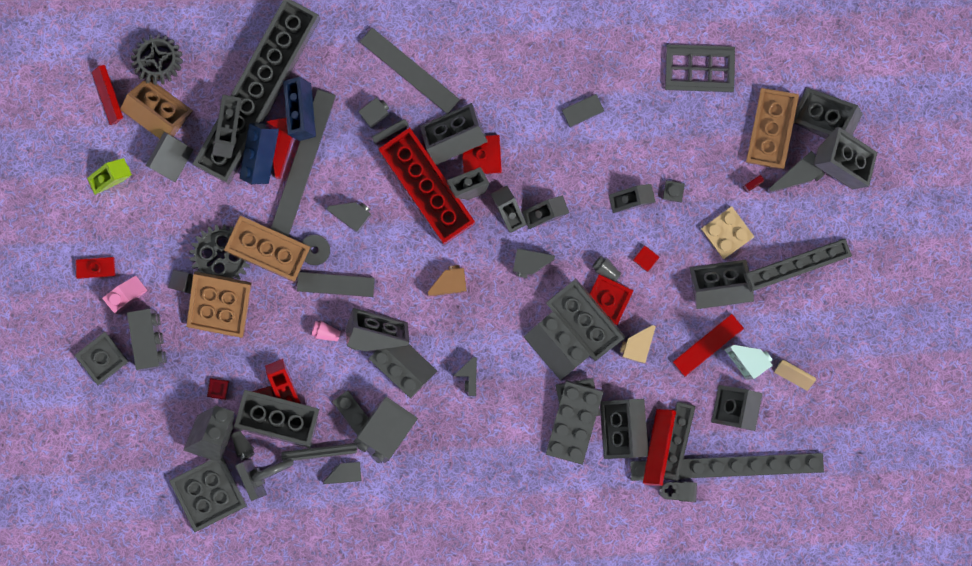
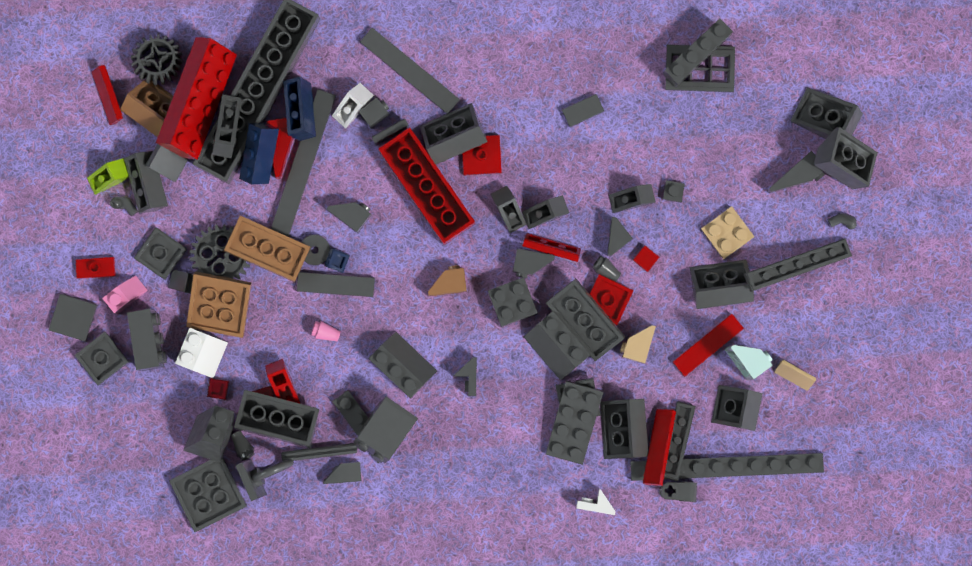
dark grey slope [346,308,409,351] -> none
dark grey slope [447,167,489,200] -> none
dark red tile [743,175,764,193] -> none
medium nougat plate [746,88,799,170] -> none
none -> dark grey tile [49,294,98,342]
none -> dark grey arm [110,196,138,217]
none -> dark grey brick [124,151,168,213]
none -> dark grey tile [134,227,187,280]
none -> red brick [156,37,237,160]
none -> white slope [175,328,228,378]
none -> dark blue tile [324,248,350,273]
none -> white slope [332,83,374,128]
none -> dark grey brick [488,277,537,328]
none -> red tile [522,233,581,262]
none -> white slope [576,489,616,515]
none -> dark grey slope [607,217,633,257]
none -> dark grey brick [663,18,733,88]
none -> dark grey arm [827,213,857,230]

